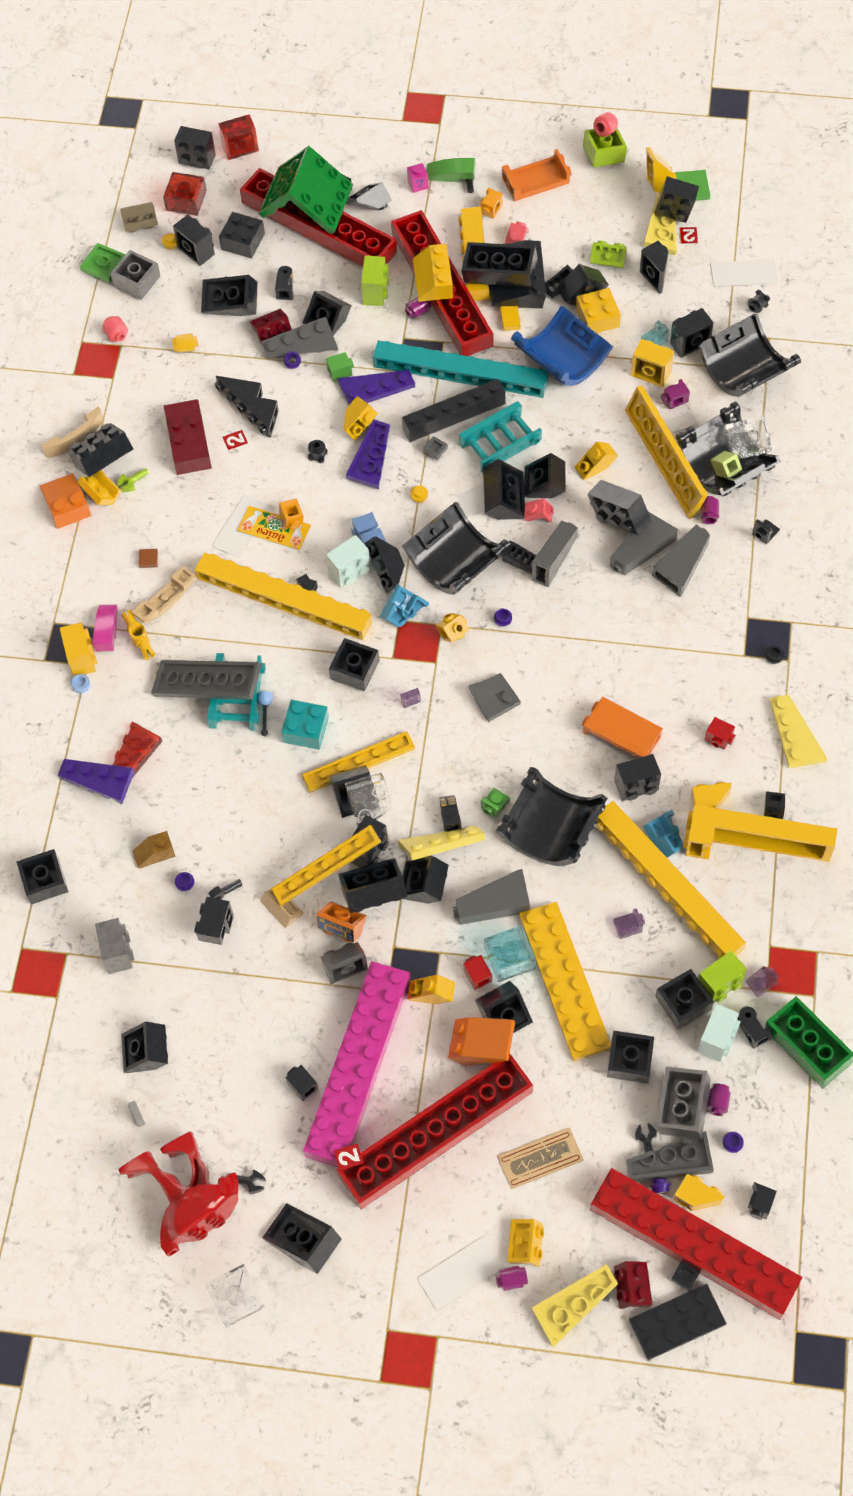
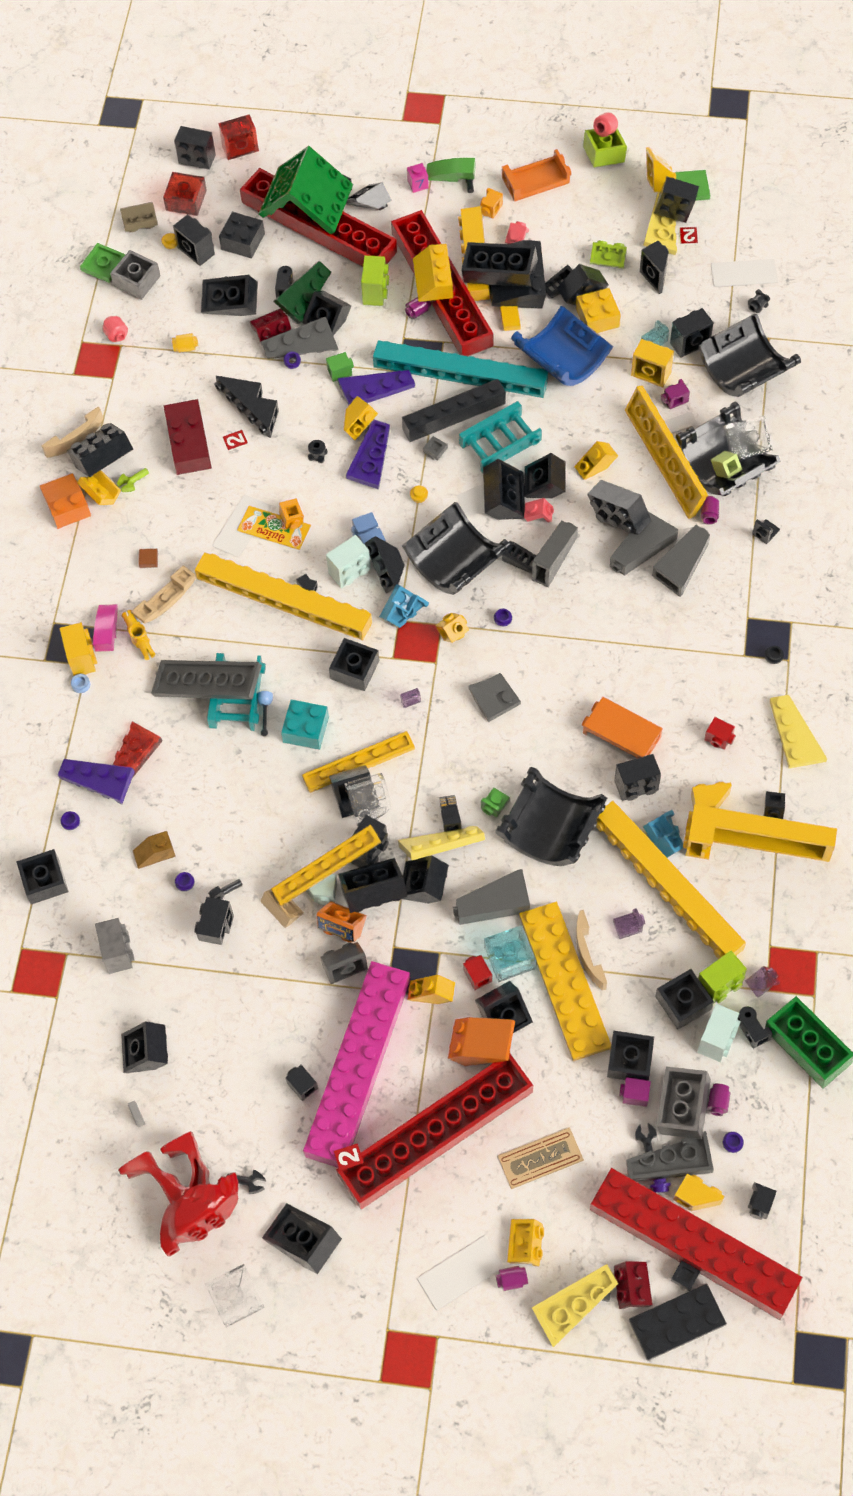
none -> dark purple plate [60,811,80,830]
none -> dark green wing [273,261,332,324]
none -> light aqua slope [306,874,337,905]
none -> tan slope [576,909,607,990]
none -> magenta brick [619,1078,651,1107]

